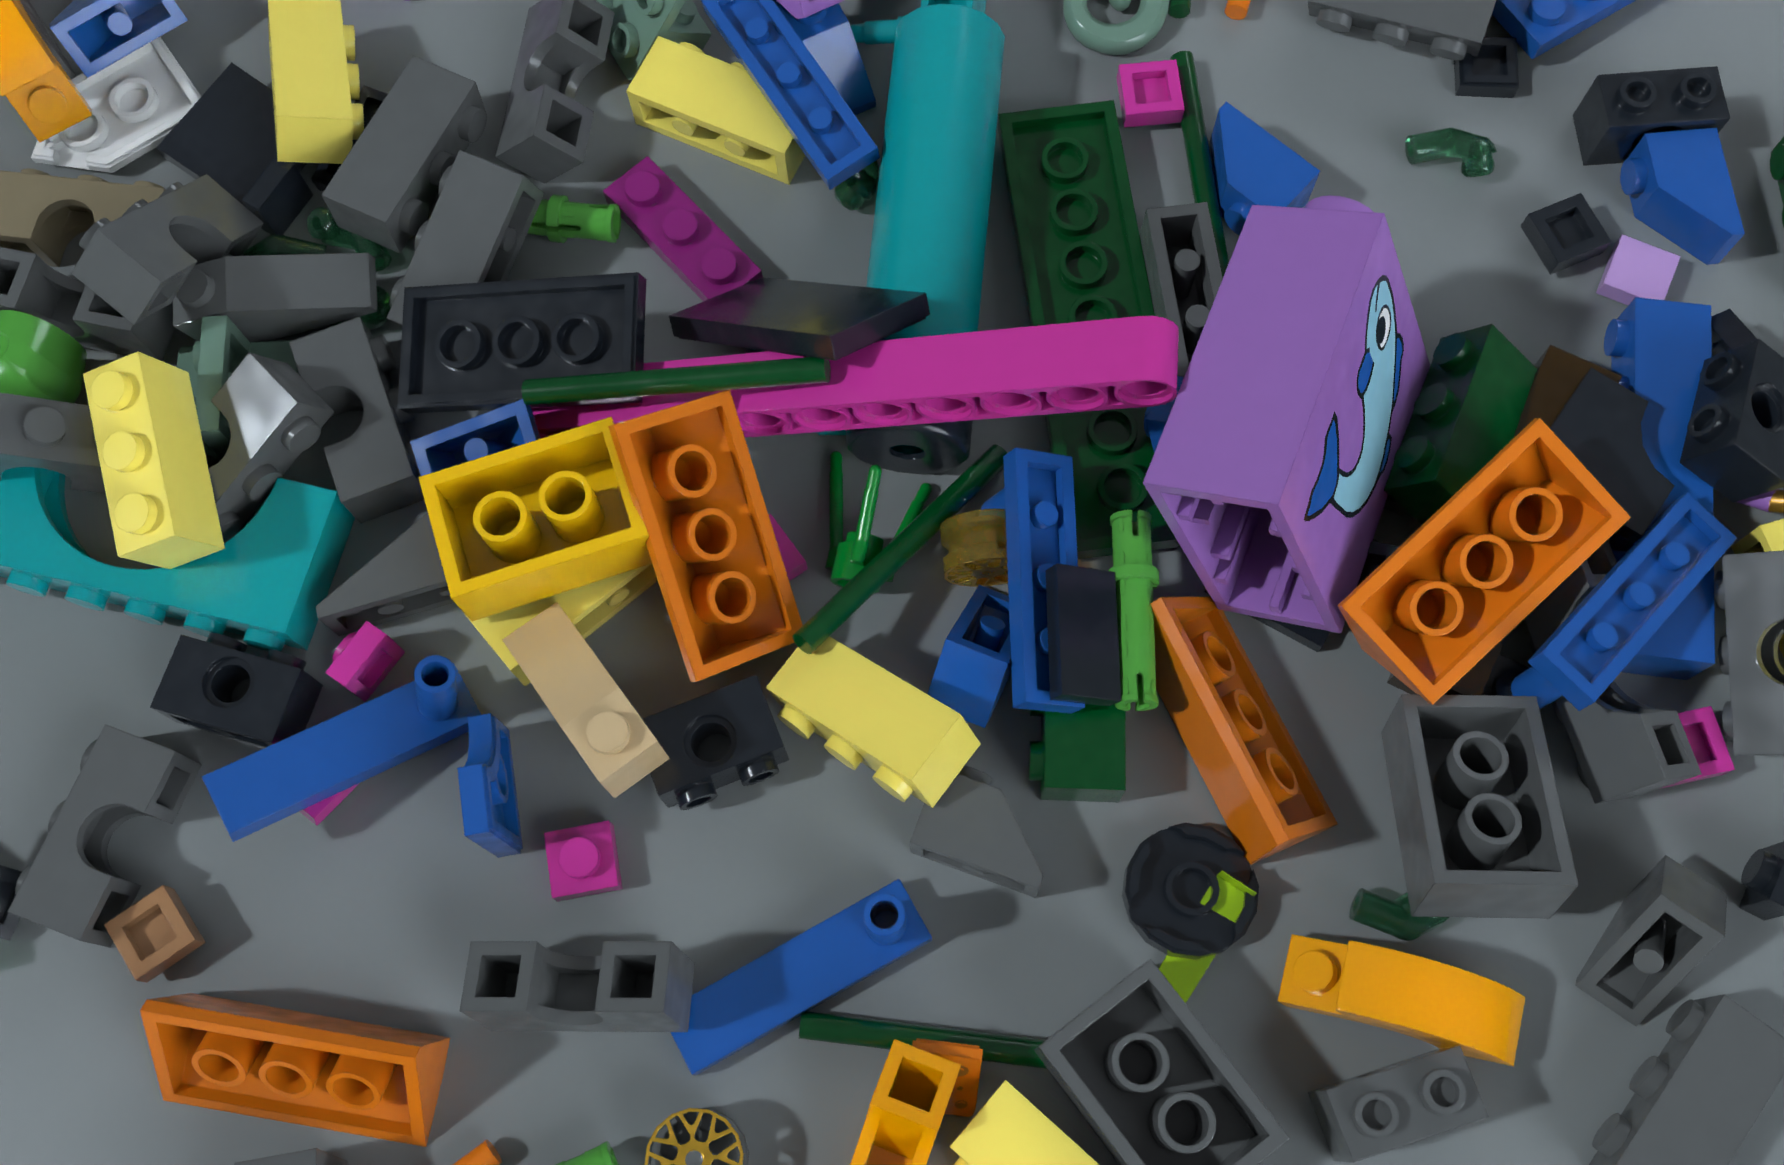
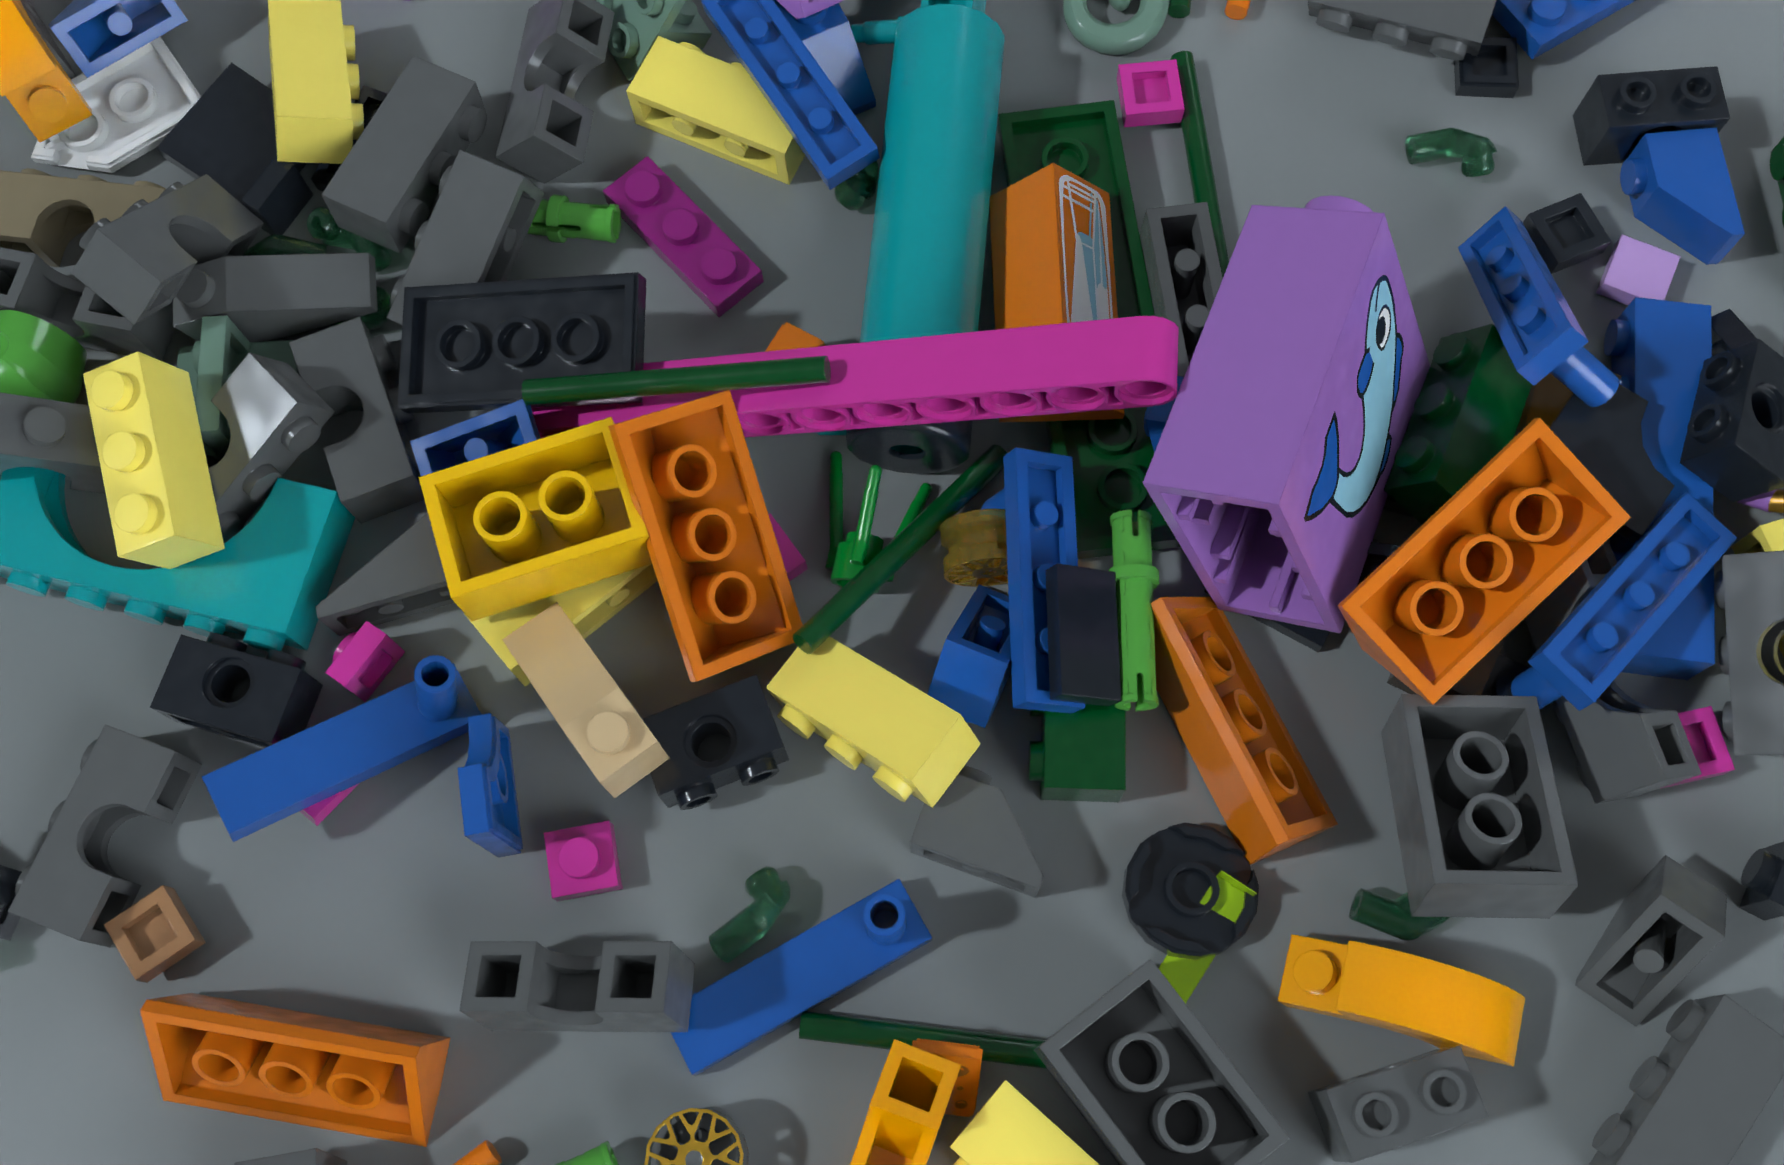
black tile [669,277,930,361] -> none
blue slope [1210,101,1320,236] -> none
none -> clear green arm [709,866,790,963]
none -> orange slope [989,163,1125,423]
none -> blue piece [1458,206,1619,407]

